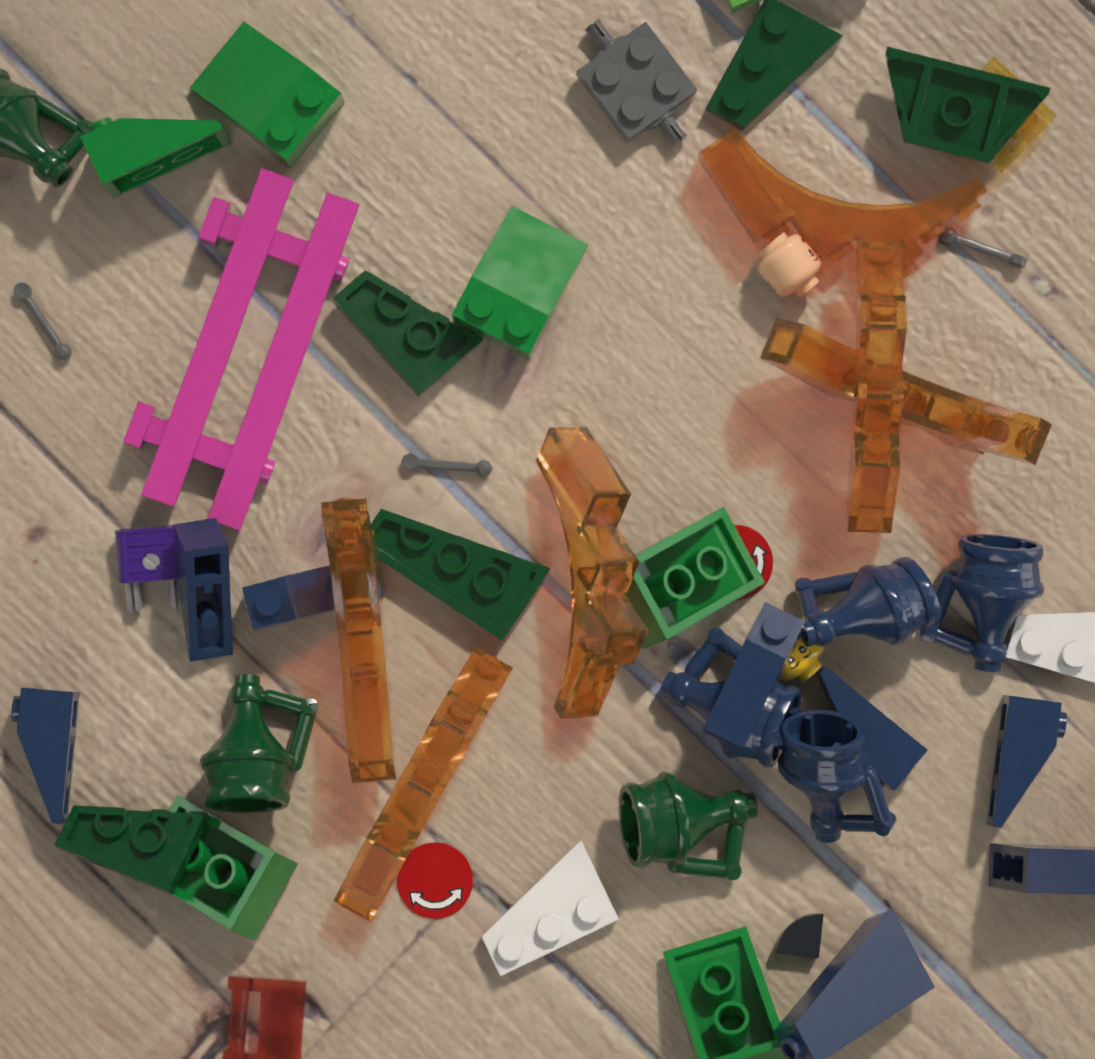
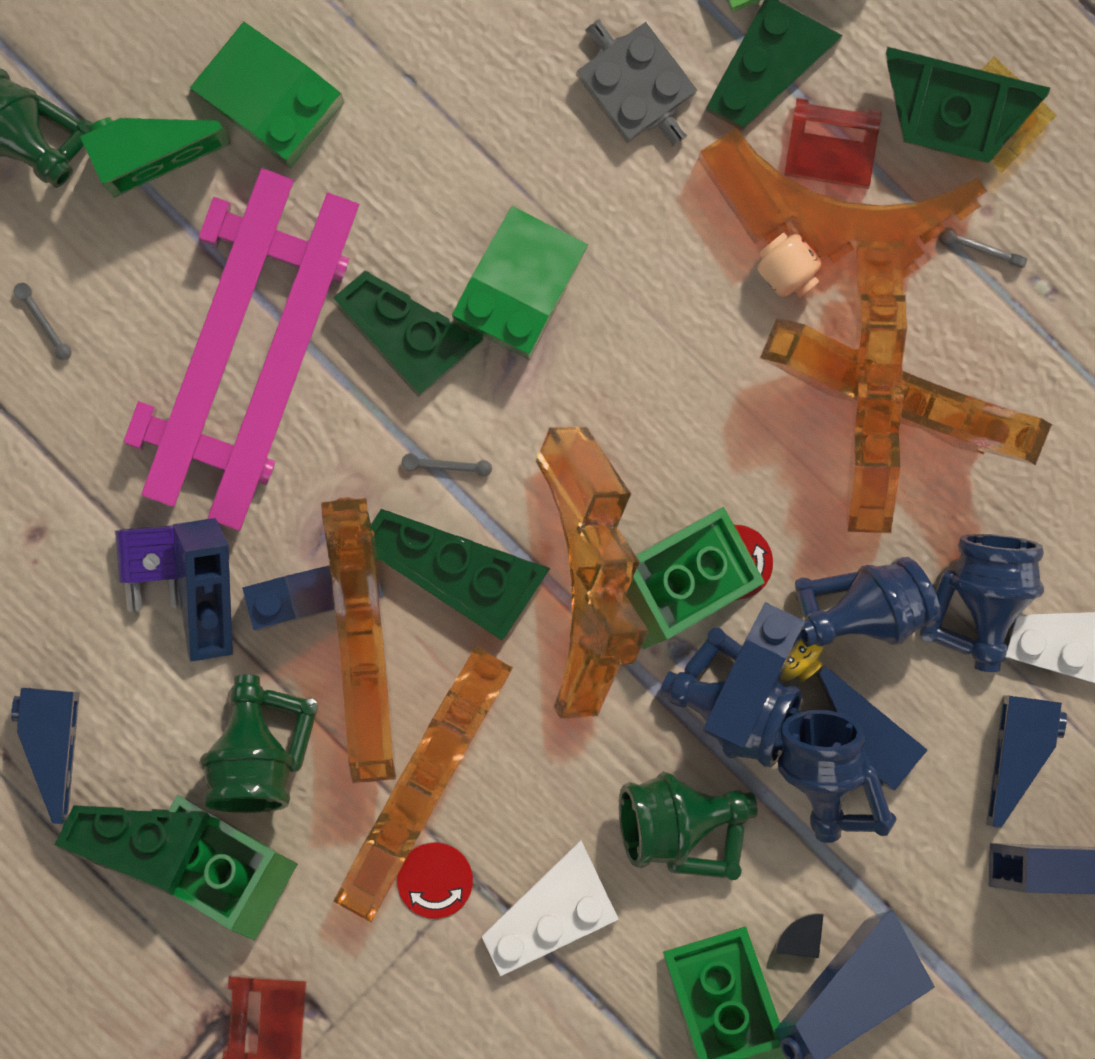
none -> clear red plate [783,97,882,189]

